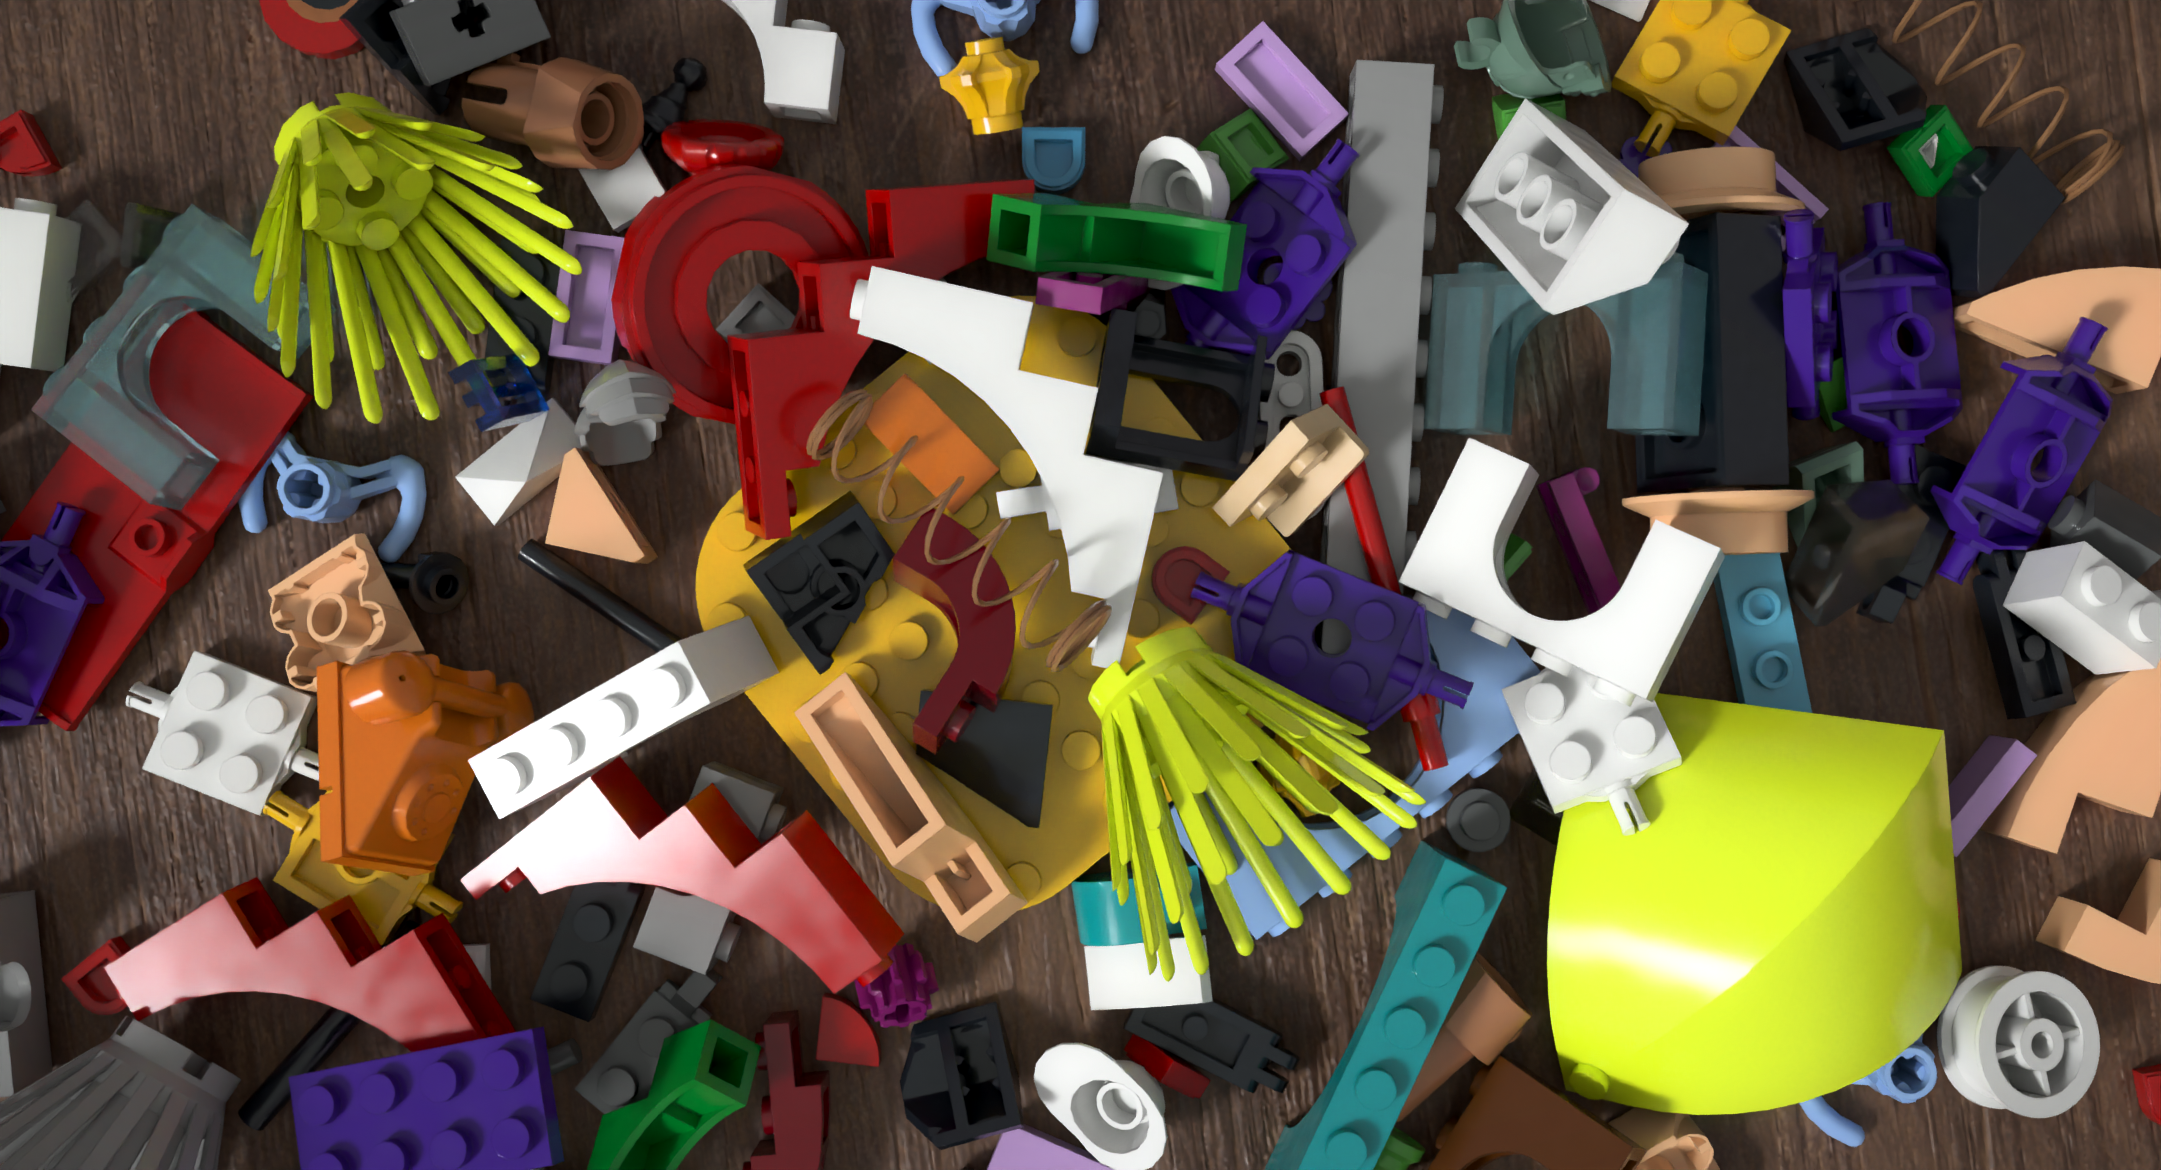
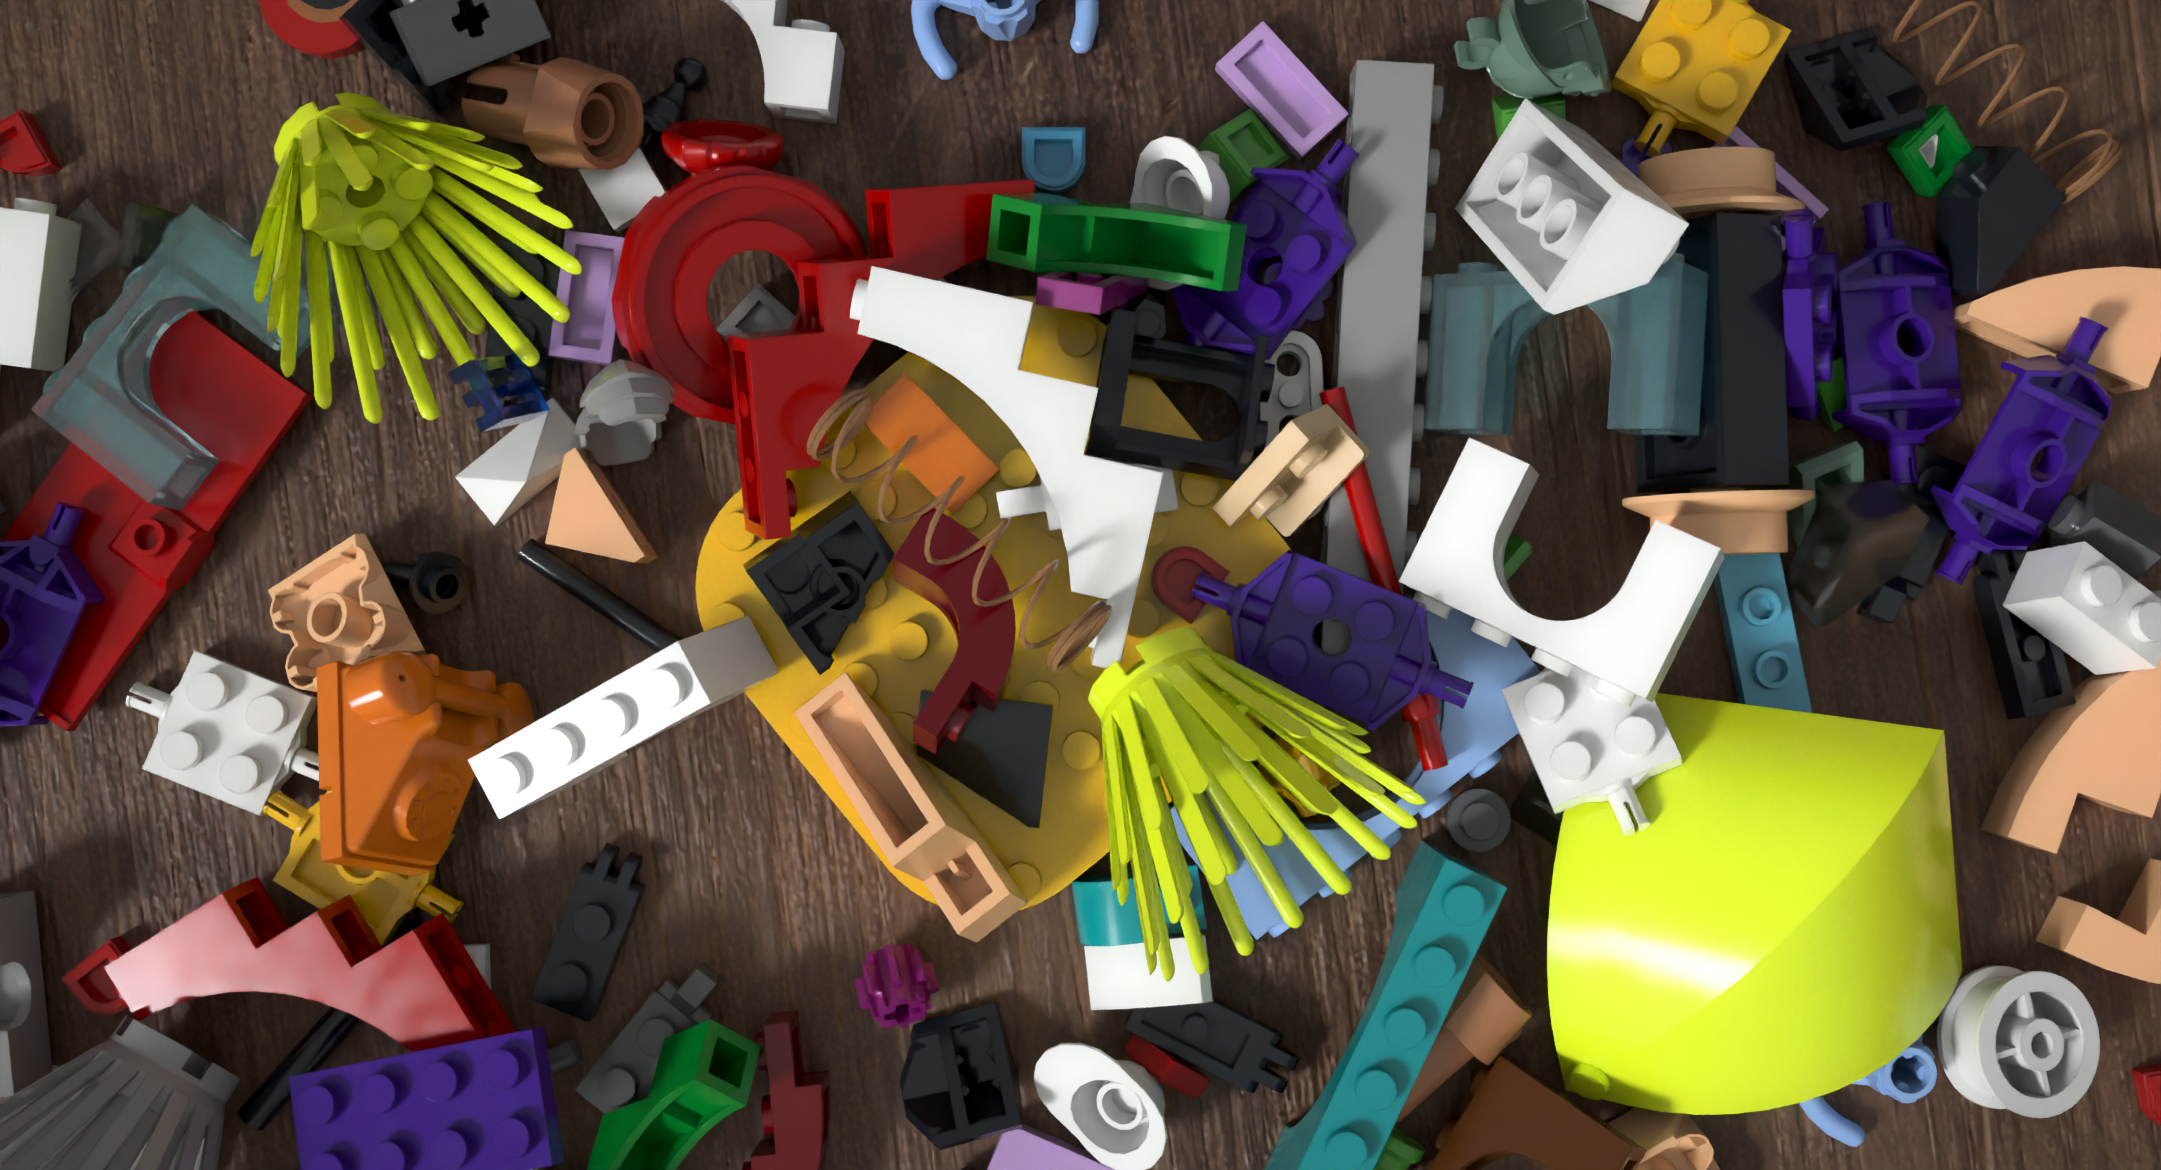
light blue piece [238,431,427,563] -> none
arch [460,756,905,994] -> none
light grey arch [633,761,787,975] -> none
red tile [816,992,881,1067] -> none
yellow rock [939,36,1040,135] -> none
magenta hinge [1536,467,1621,615] -> none
lavender tile [1949,735,2037,857] -> none

